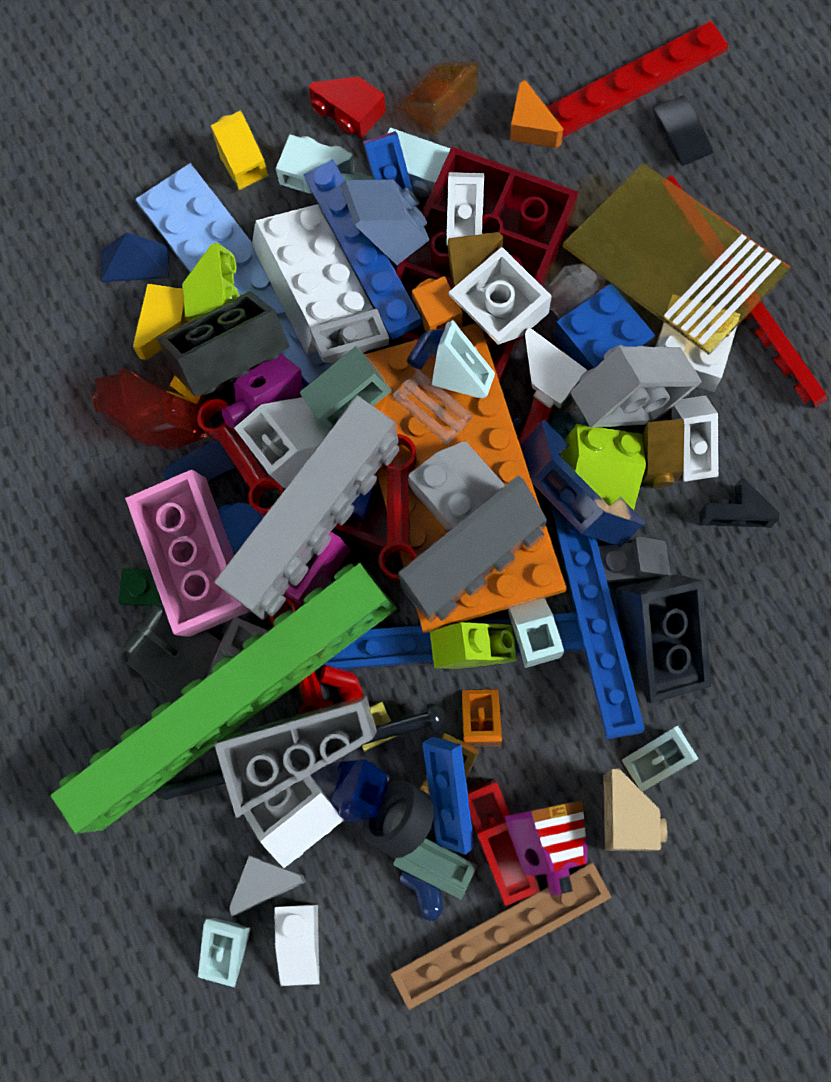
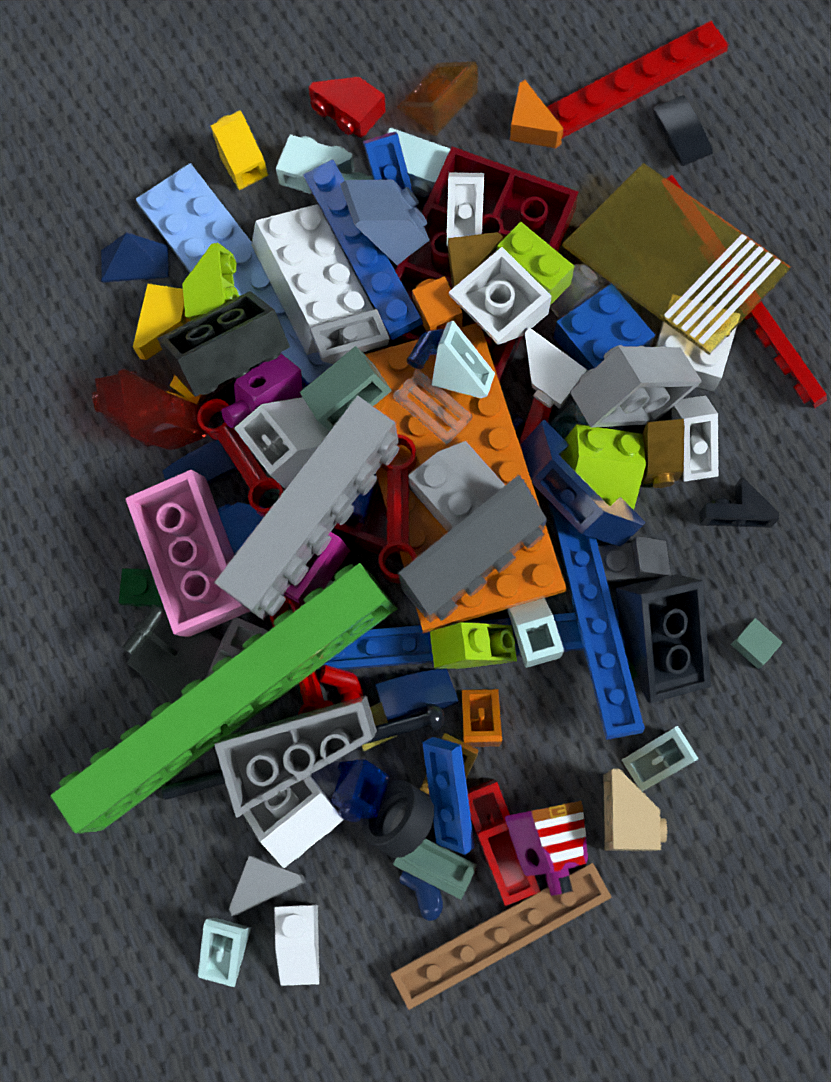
none -> dark blue slope [375,669,459,722]
none -> lime brick [497,222,574,305]
none -> sand green slope [731,618,783,669]

